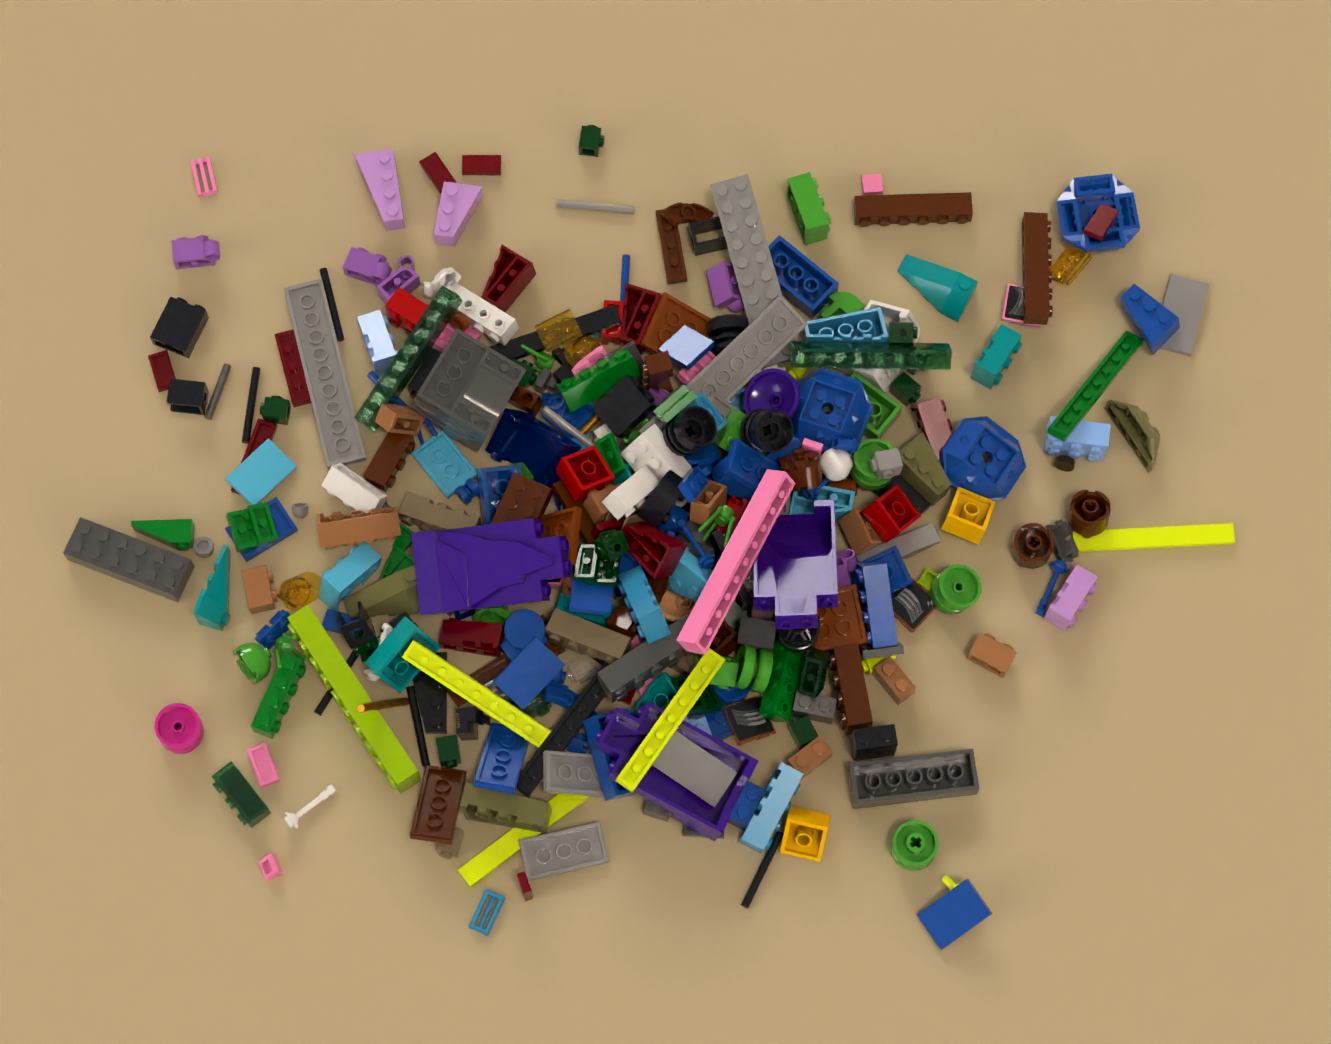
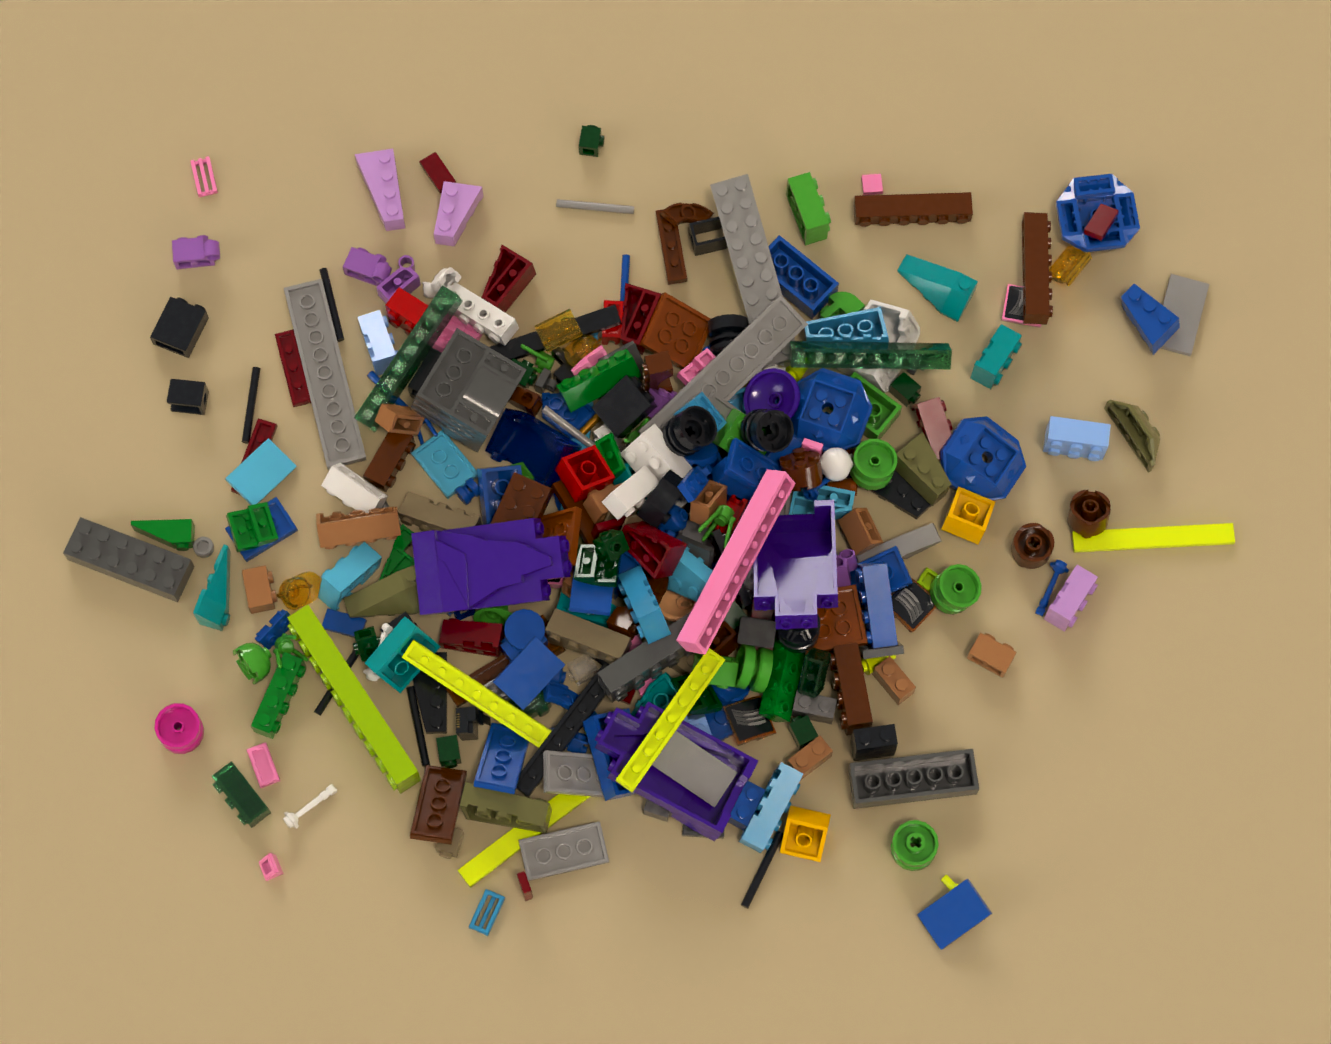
dark red tile [148,350,176,392] -> none
flat silver bar [204,363,231,420] -> none
dark green brick [260,396,291,425] -> none
light grey hinge [292,503,308,519] -> none
black piece [336,601,375,649] -> none
pearl gold bar [358,697,409,713] -> none
dark orange tile [450,312,470,332] -> none
dark red tile [462,155,501,175] -> none
green slope [651,385,697,423] -> none
tile [658,325,715,370] -> none
blue piece [677,519,716,569] -> none
medium lavender hinge [707,261,745,313] -> none
blue pin [832,436,859,453] -> none
red brick [861,485,921,544] -> none
light grey brick [870,448,903,479] -> none
dark green brick [889,322,918,343] -> none
dark grey hinge [1046,519,1079,562] -> none
green tile [1047,330,1143,442] -> none
dark brown tile [1054,455,1075,472] -> none

